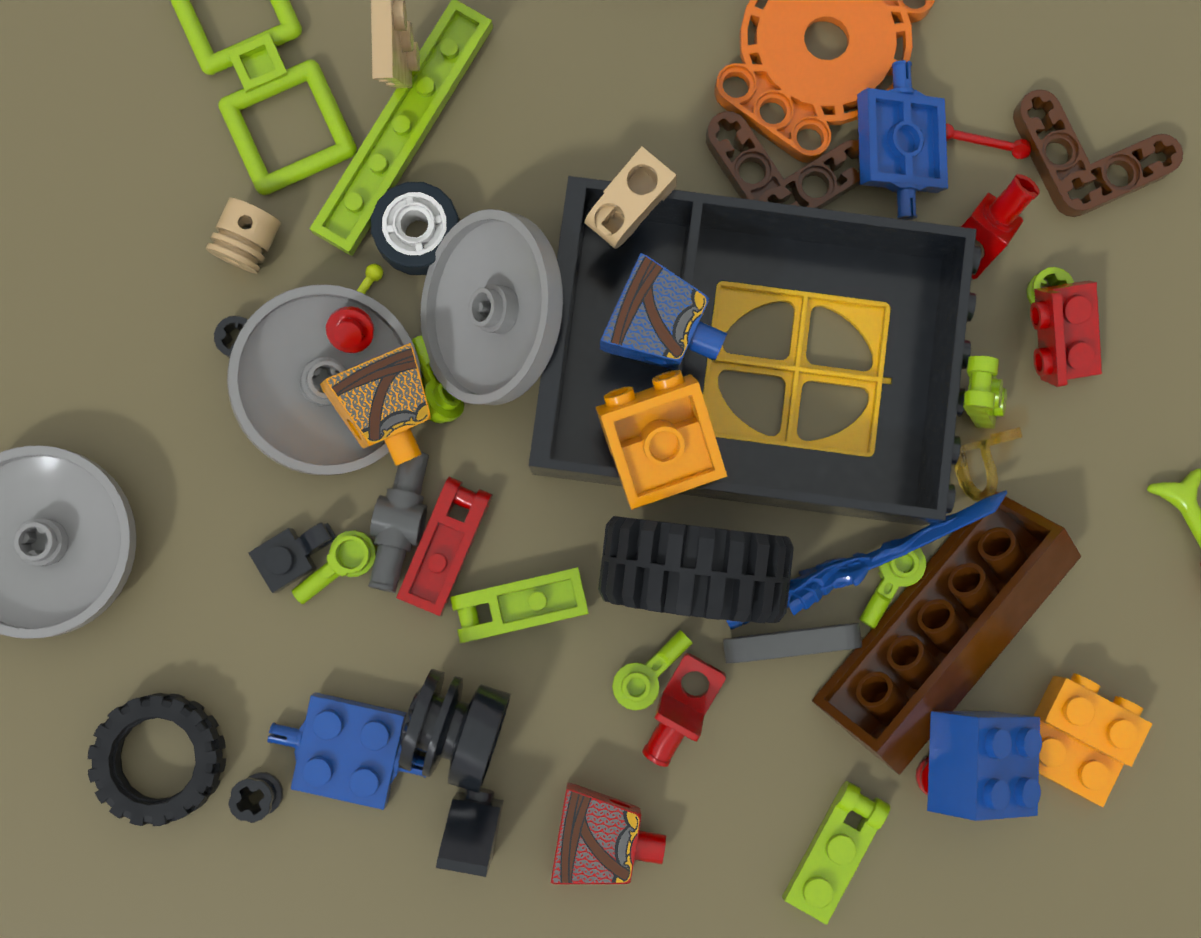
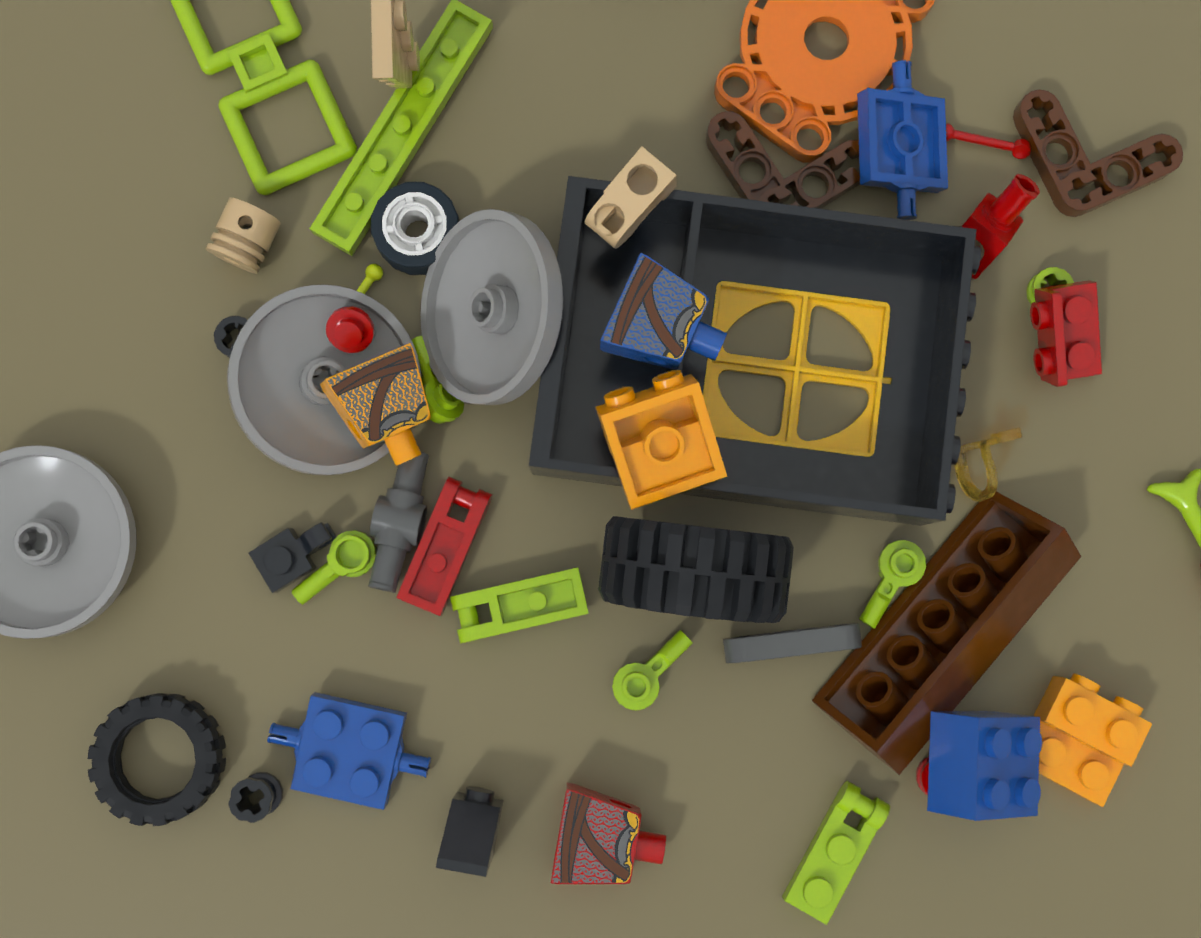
black wheel [399,669,511,793] -> none
red bracket [642,653,726,767] -> none
blue sword [727,490,1007,630] -> none
lime plate [963,356,1007,429] -> none

